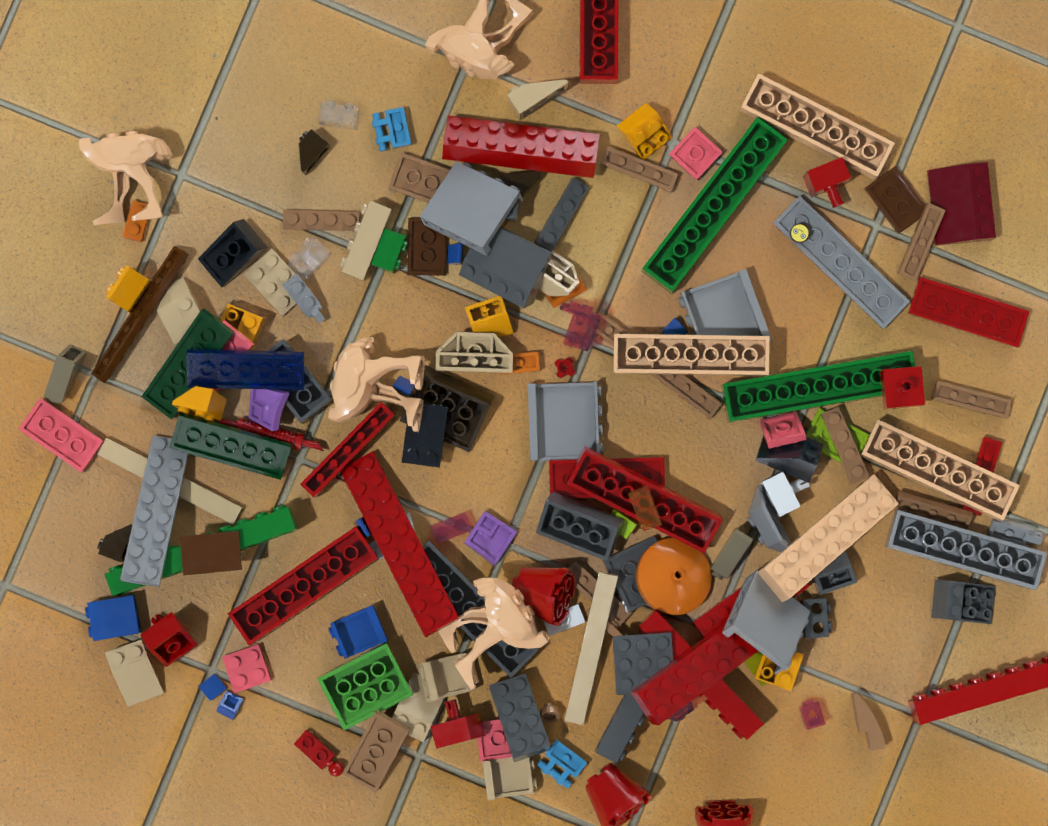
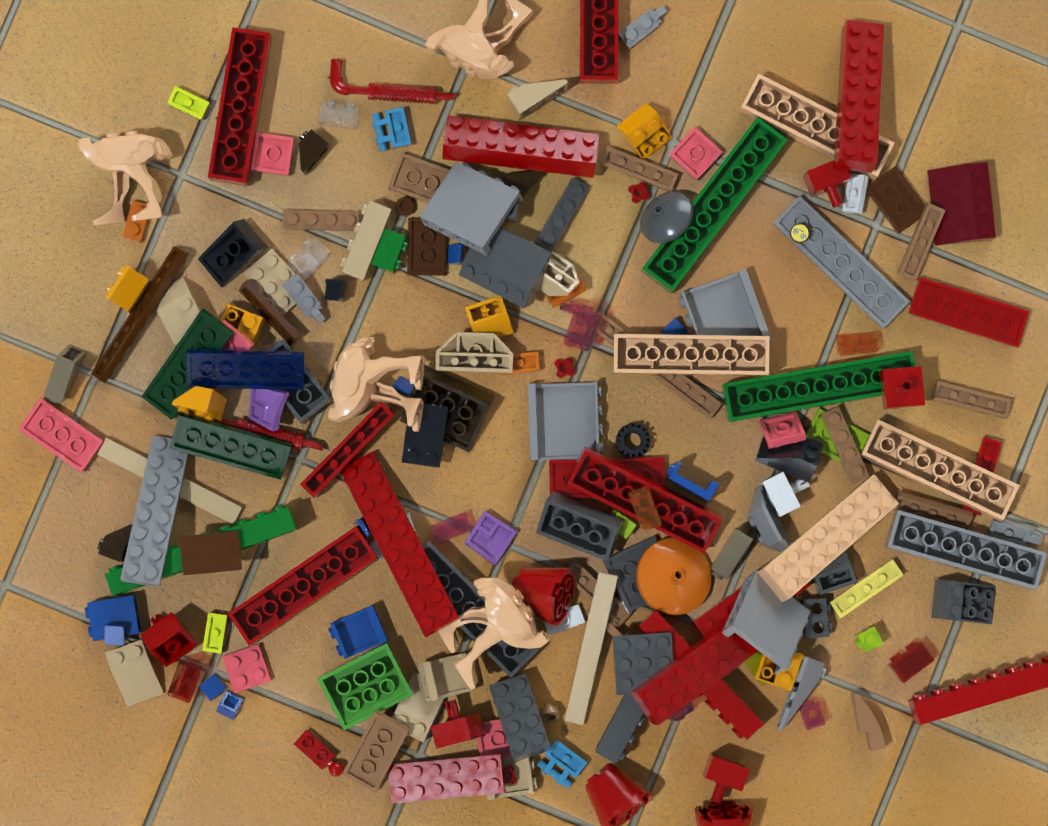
none -> slope [104,625,126,646]
none -> neon yellow plate [167,86,210,120]
none -> clear red brick [167,659,203,703]
none -> neon yellow plate [202,613,228,654]
none -> red brick [208,27,272,186]
none -> reddish brown plate [239,279,300,346]
none -> coral plate [250,132,295,176]
none -> black panel [325,279,346,302]
none -> red piece [328,59,458,104]
none -> plate [388,754,506,804]
none -> reddish brown tile [395,197,415,217]
none -> red plate [504,765,517,784]
none -> black tyre [616,423,651,458]
none -> light grey hinge [618,6,667,50]
none -> red plate [628,182,650,203]
none -> dark grey dish [640,191,693,243]
none -> blue panel [666,461,719,502]
none -> red brick [703,754,750,804]
none -> light grey wedge [776,656,826,731]
none -> light yellow plate [830,559,904,619]
none -> red brick [834,19,884,173]
none -> clear orange hinge [836,332,878,356]
none -> white plate [842,174,869,214]
none -> lime brick [855,626,884,653]
none -> clear red brick [887,641,934,683]

